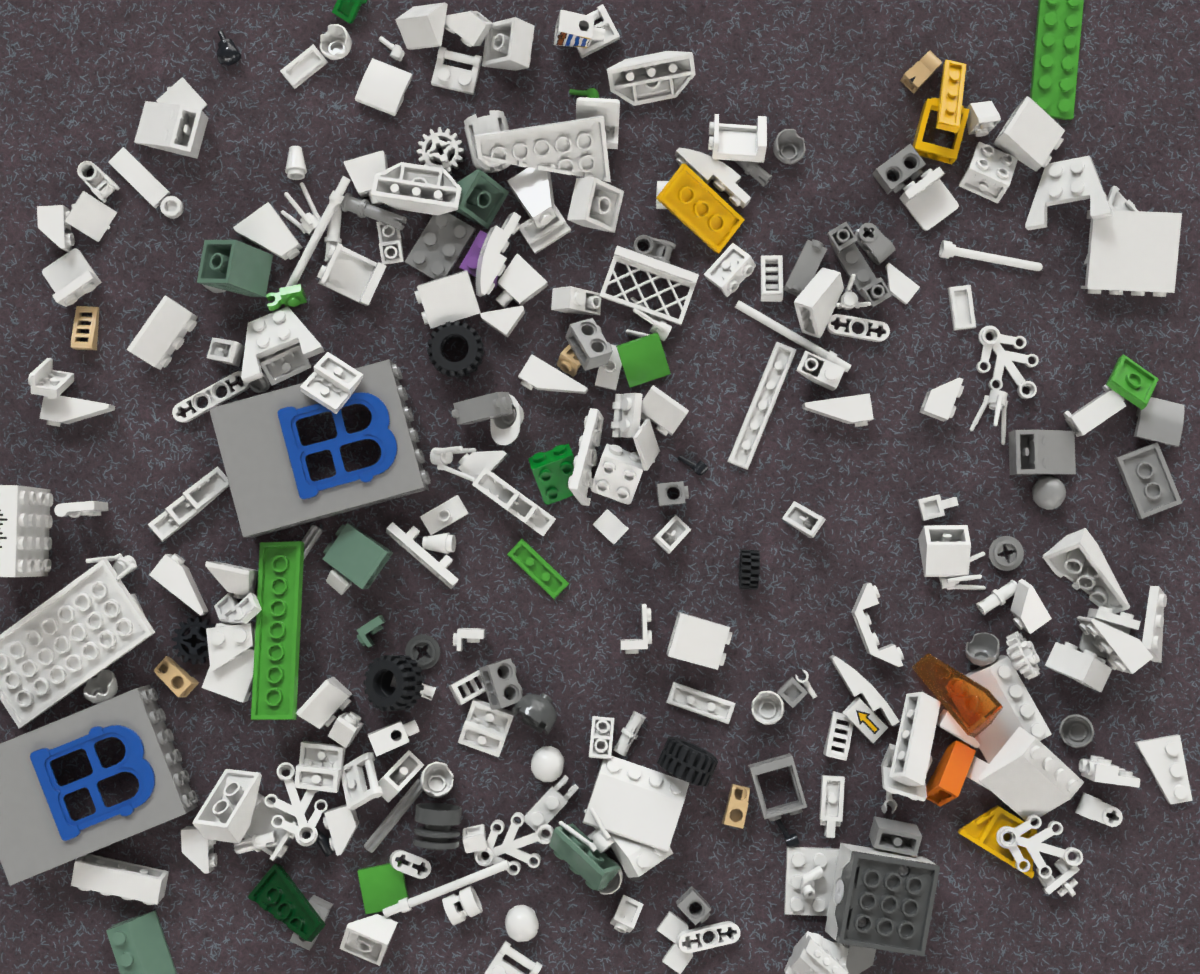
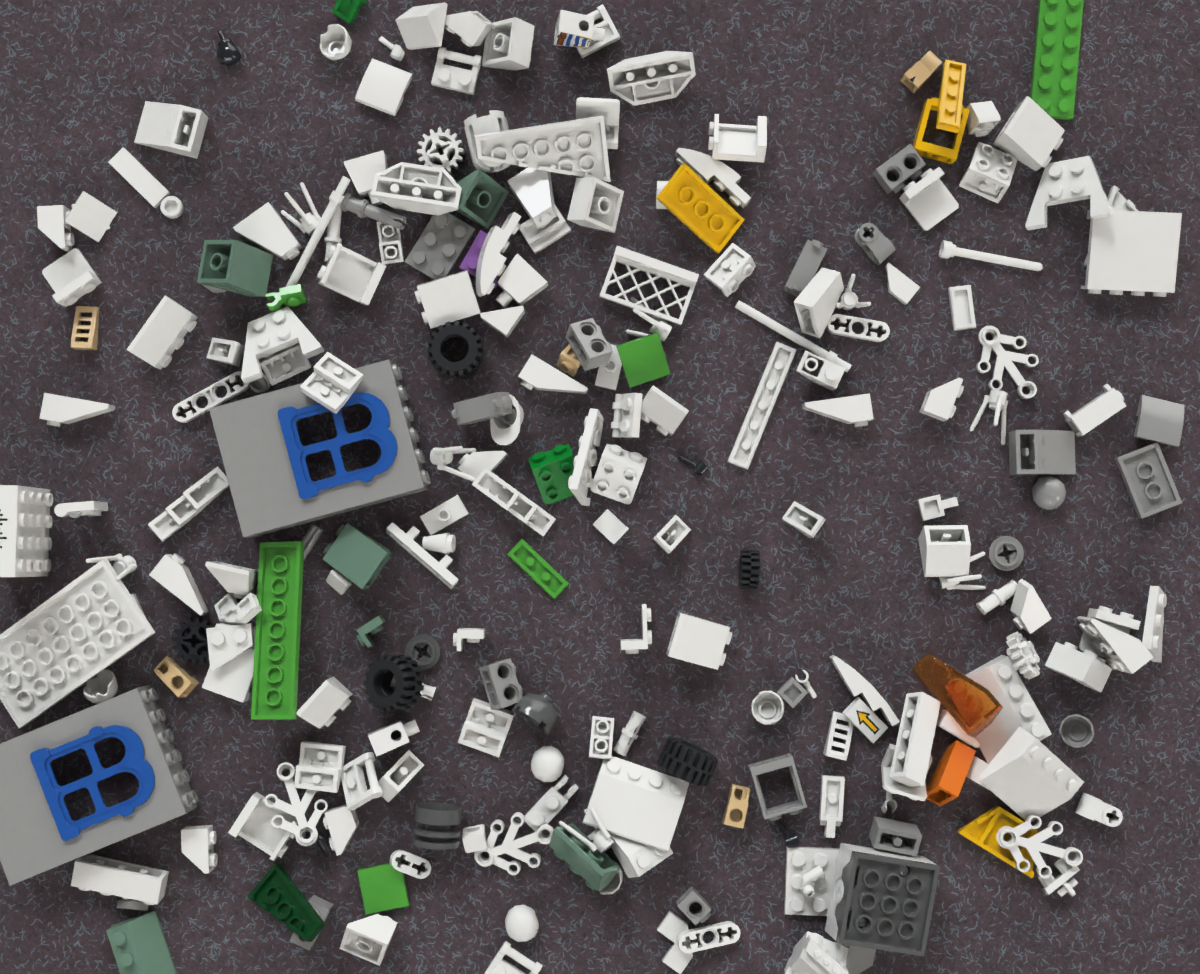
white bracket [28,358,74,399] -> none
white piece [77,161,120,203] -> none
white piece [156,77,207,110] -> none
white slope [192,769,262,844] -> none
white axle [234,831,279,854] -> none
white tile [280,44,328,89] -> none
white cone [285,146,307,180] -> none
white slope [328,711,364,748] -> none
light grey axle [364,779,423,853] -> none
white bar [383,860,510,918] -> none
white hair [420,762,454,798] -> none
white wheel [442,885,483,926] -> none
white slope [449,670,486,705] -> none
white slope [551,286,601,315] -> none
bright green hand [569,88,599,98] -> none
white bracket [610,895,644,933] -> none
light grey piece [633,235,676,264] -> none
white piece [633,419,660,471] -> none
light grey brick [656,481,689,506] -> none
white tile [666,682,736,724] -> none
light grey pin [734,161,772,187] -> none
white slope [761,255,783,302] -> none
light grey hair [773,129,806,165] -> none
light grey slope [827,222,892,307] -> none
white slope [851,583,904,667] -> none
light grey hair [965,633,1000,667] -> none
white wedge [1043,528,1130,614] -> none
white plate [1079,755,1140,788] -> none
bright green tile [1106,354,1159,410] -> none
white wing [1134,734,1193,804] -> none
none -> light grey tile [117,899,149,911]

